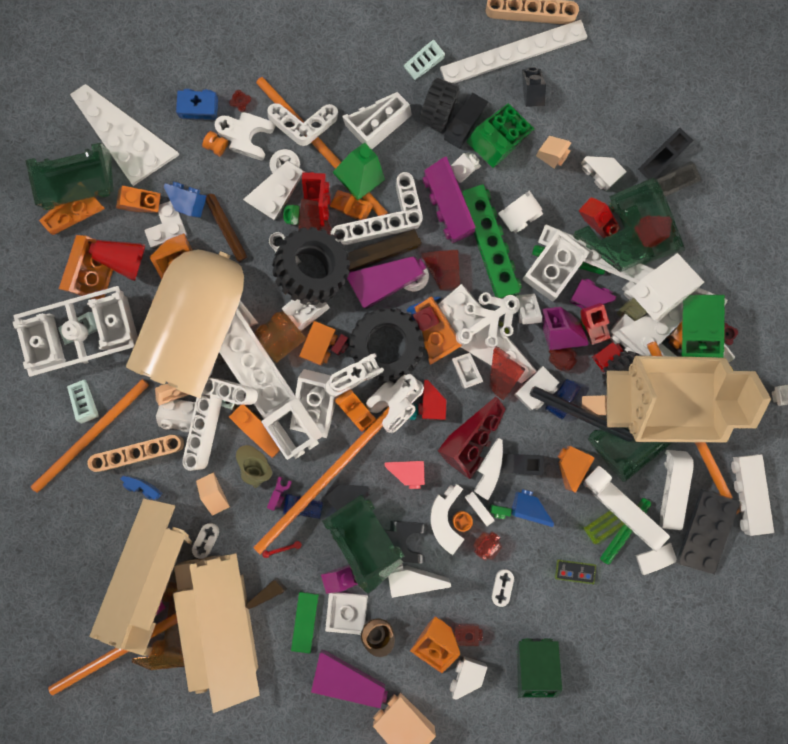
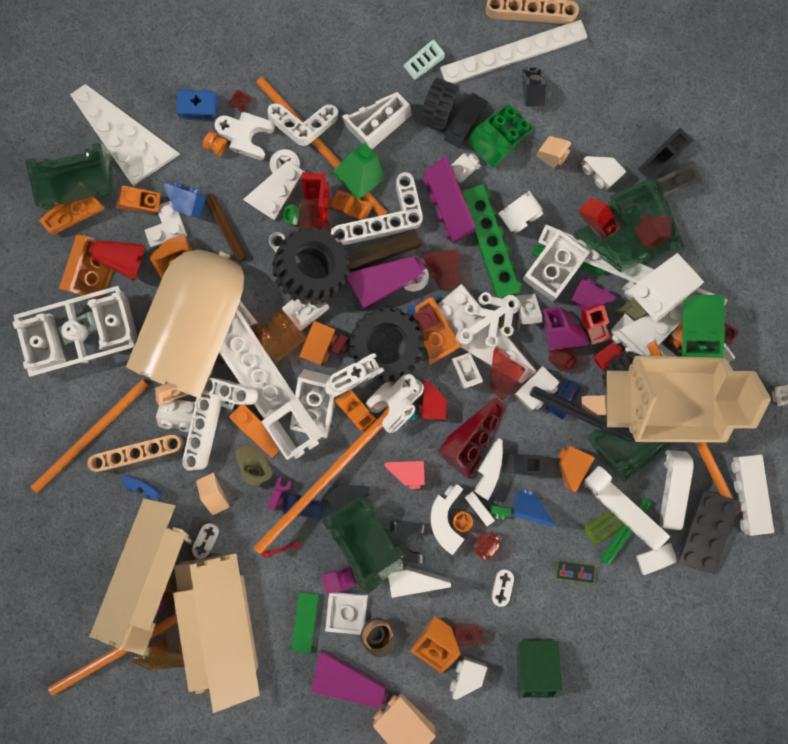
light aqua slope [67,379,99,424] -> none
dark brown slope [246,578,287,609] -> none

